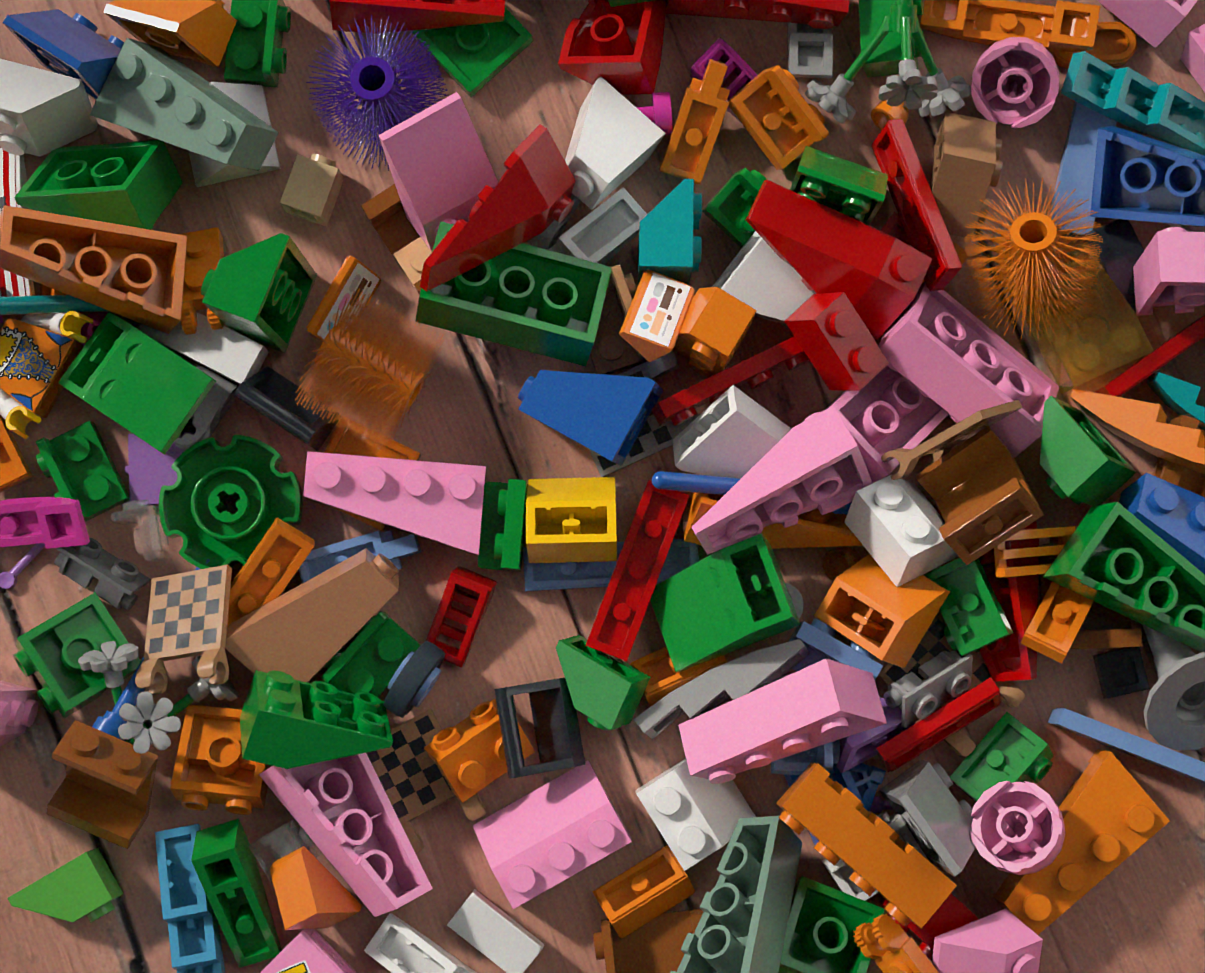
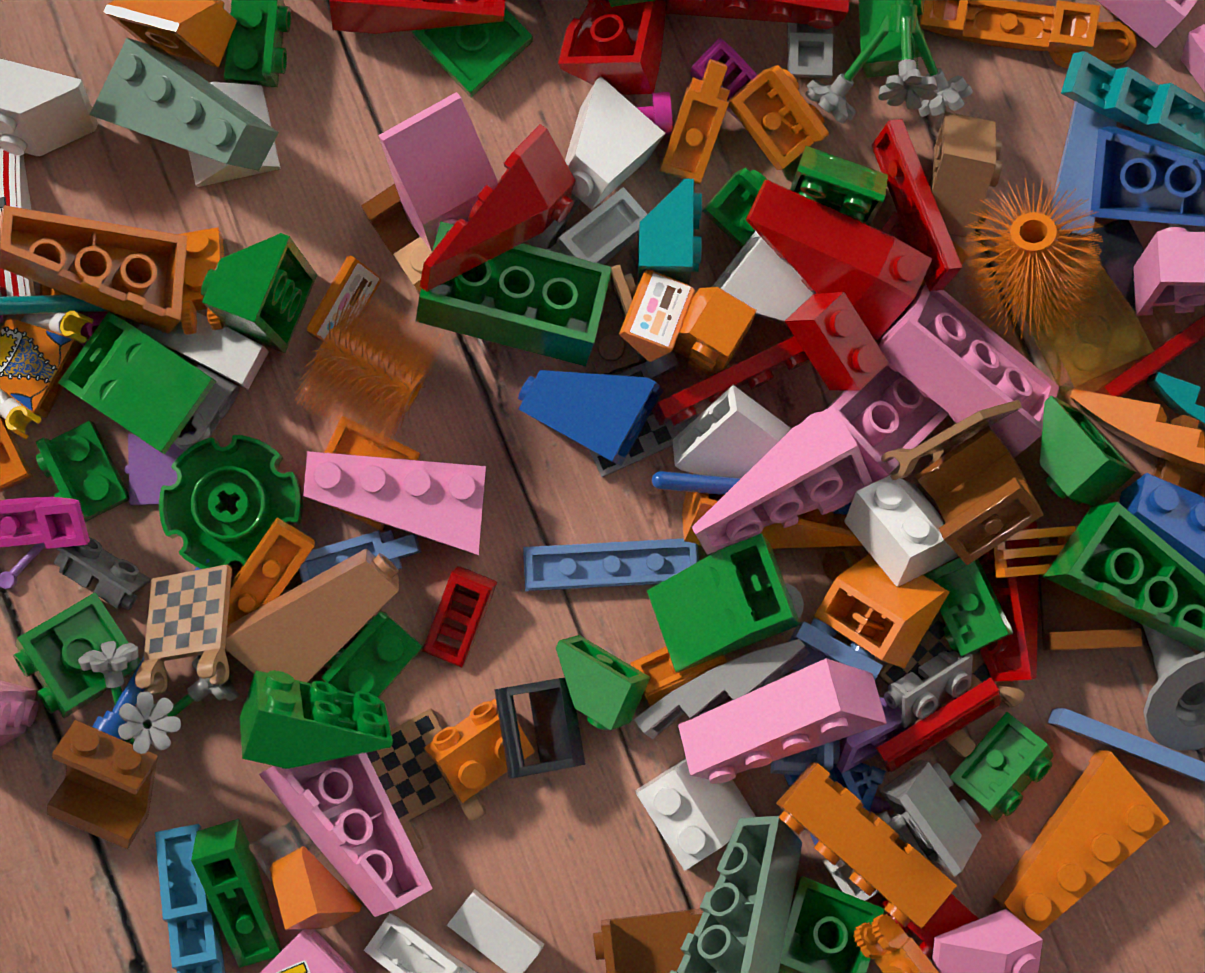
blue slope [2,9,124,100] -> none
bright green slope [7,848,123,923] -> none
green slope [14,140,183,230] -> none
clear bracket [111,500,172,563] -> none
orange plate [170,705,272,815] -> none
black tile [235,366,342,451] -> none
tan brick [280,154,344,227] -> none
dark purple piece [306,15,448,171] -> none
black wheel [383,641,446,718] -> none
bright pink slope [473,760,632,909] -> none
green bracket [478,479,528,572] -> none
yellow slope [526,477,617,563] -> none
red plate [585,480,690,661] -> none
orange slope [592,845,695,938] -> none
orange hinge [871,100,909,131] -> none
bright pink cylinder [970,781,1065,875] -> none
bright pink cylinder [971,37,1060,128] -> none
orange hinge [1021,581,1094,664] -> none
black tile [1093,647,1150,699] -> none

